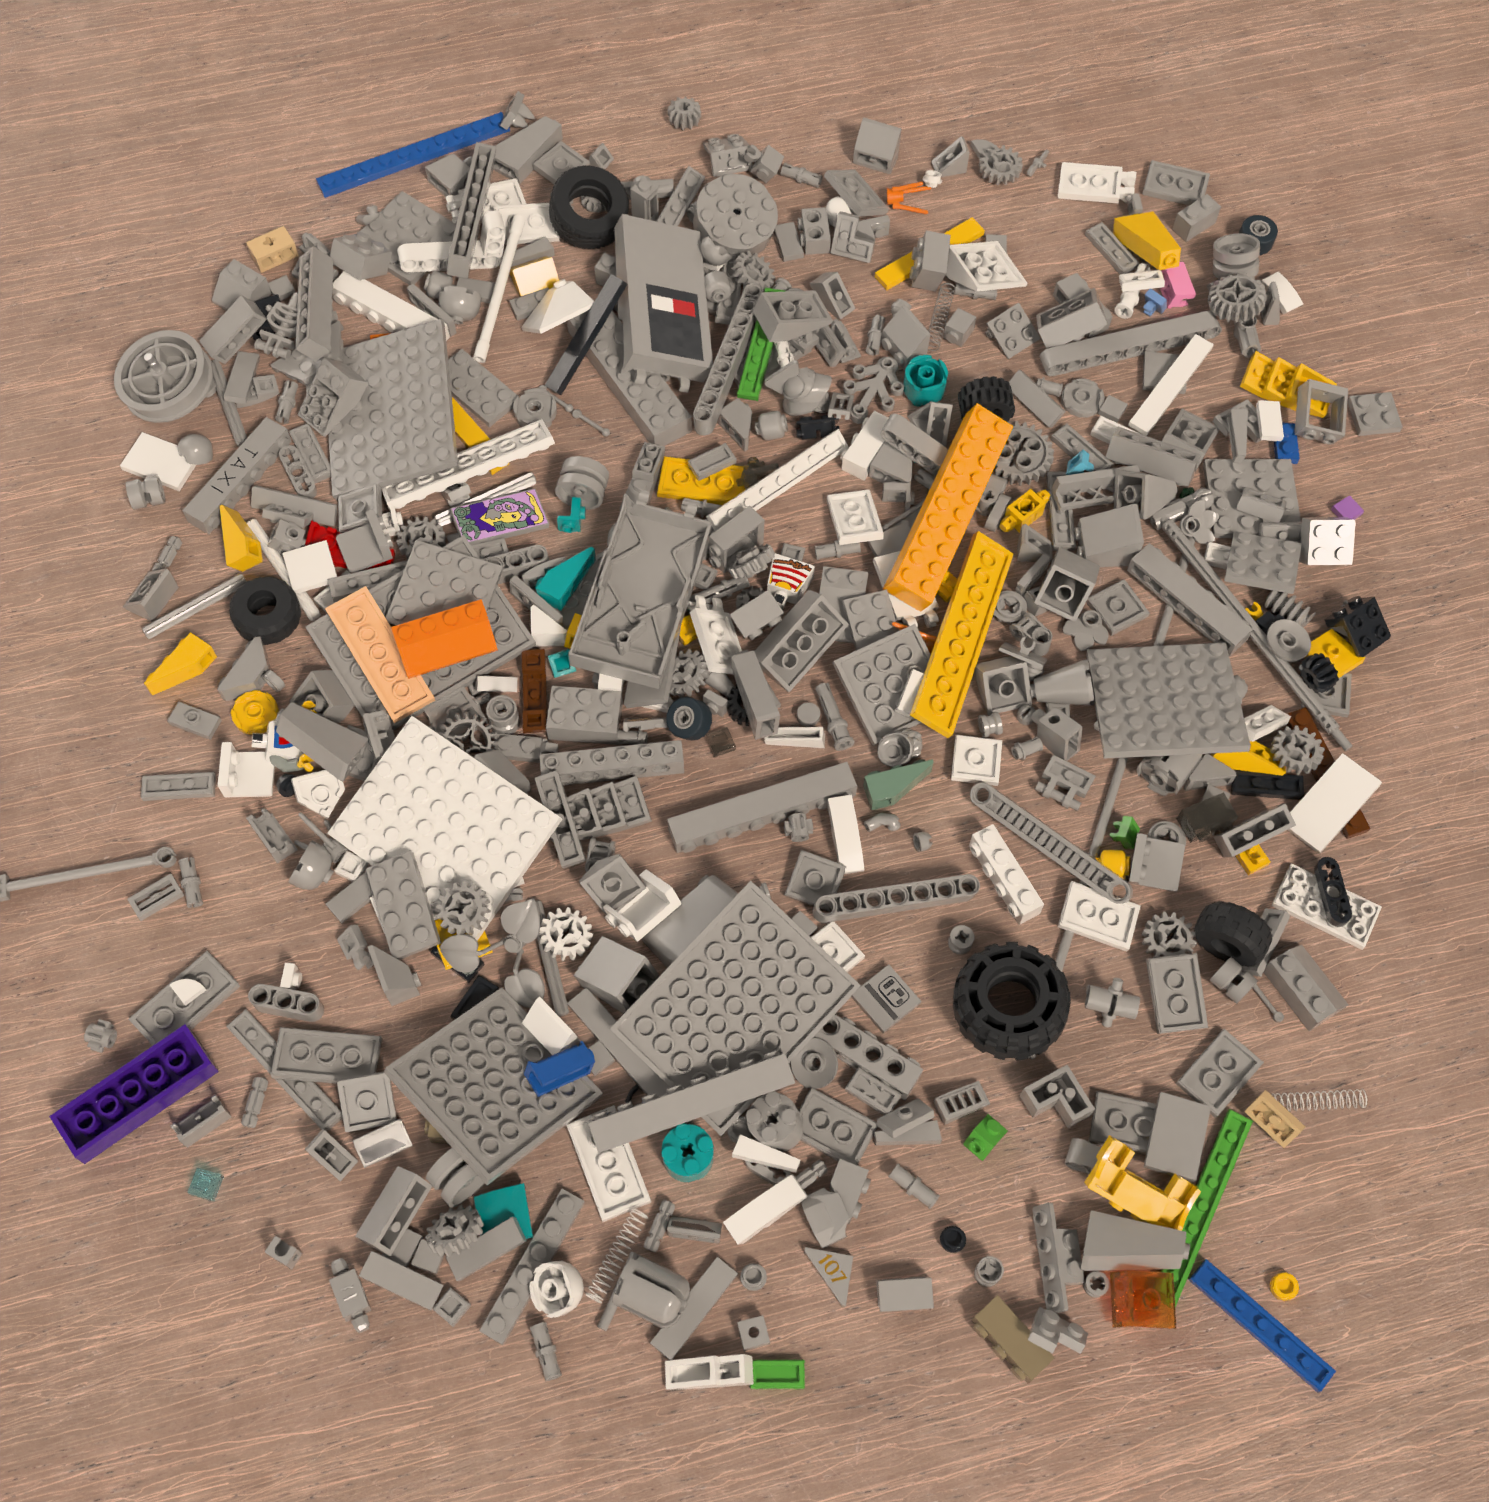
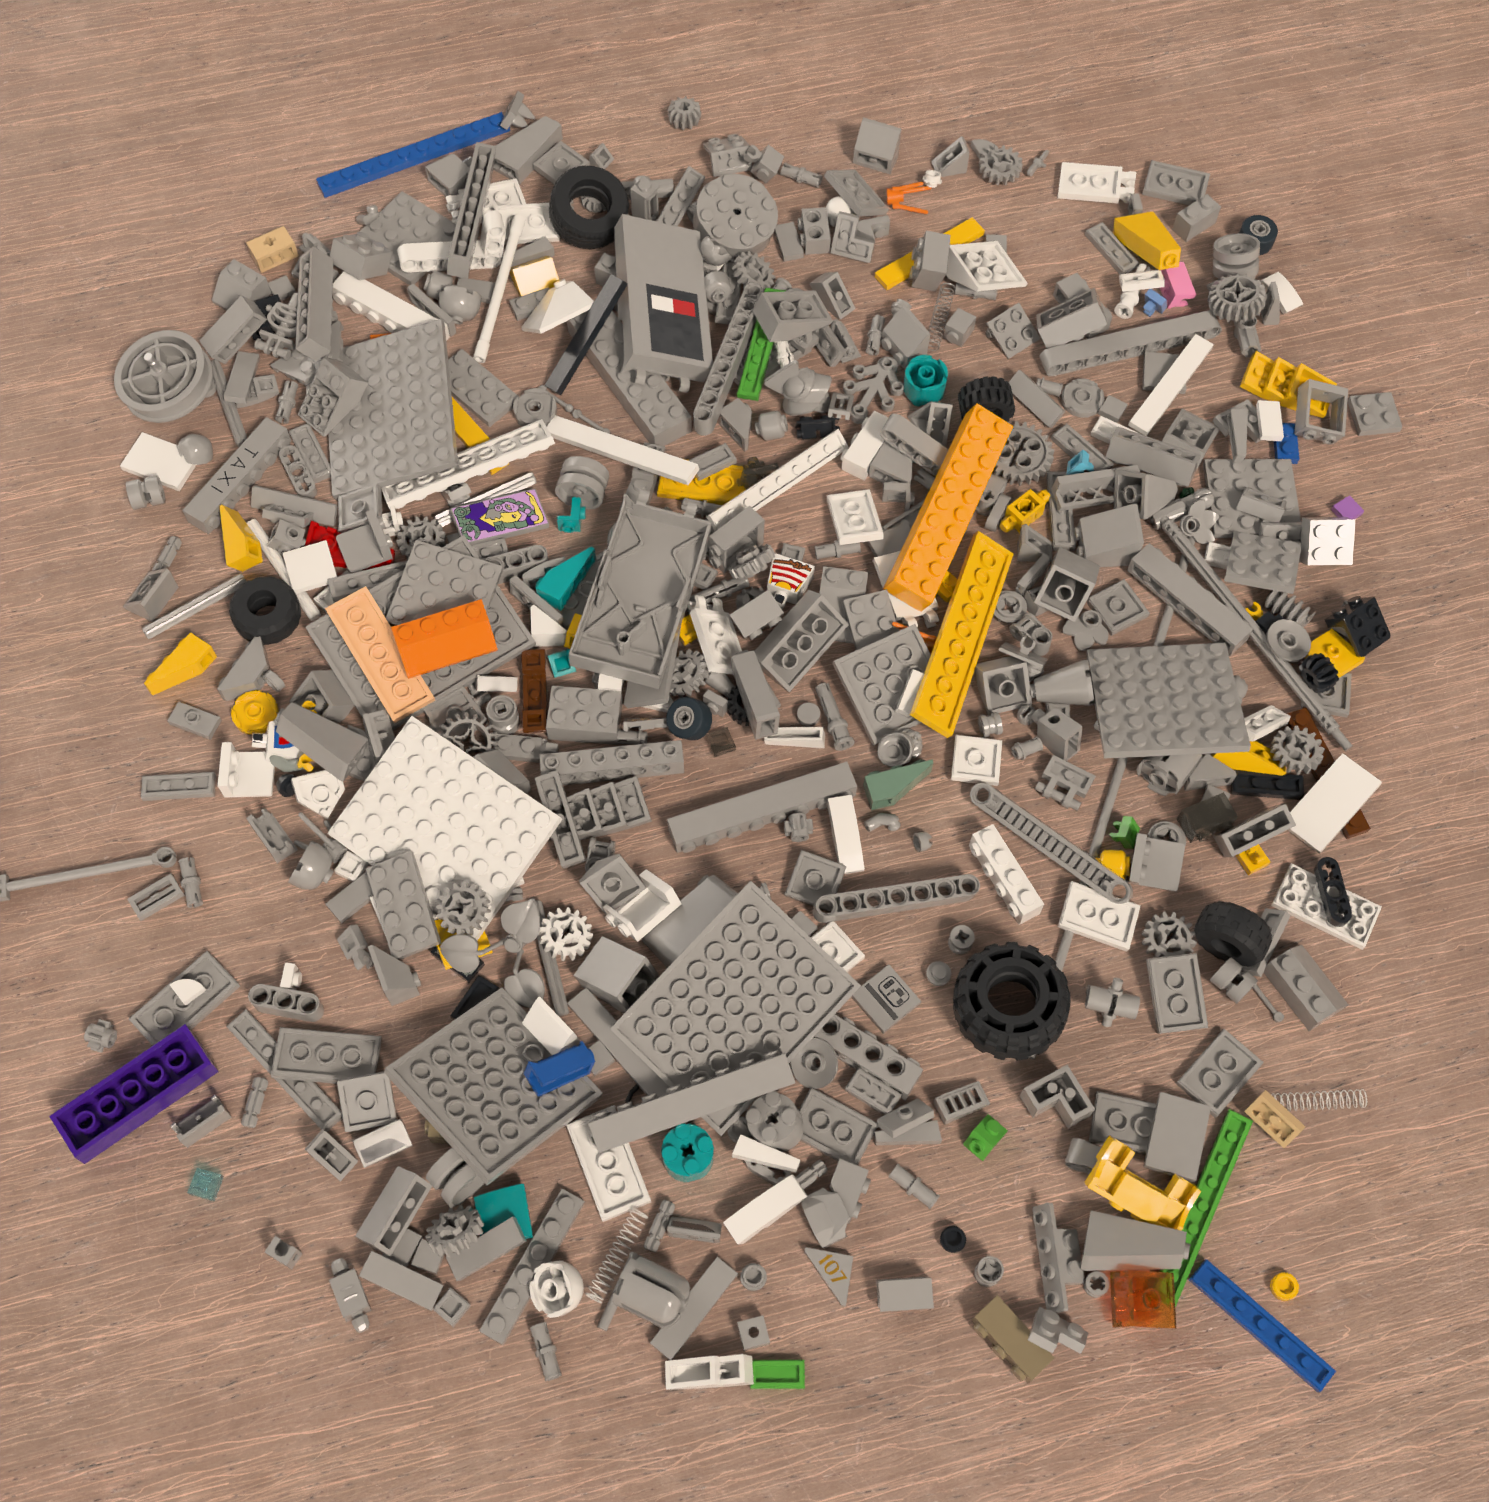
none -> white tile [547,415,699,485]
none -> light grey plate [926,961,951,986]

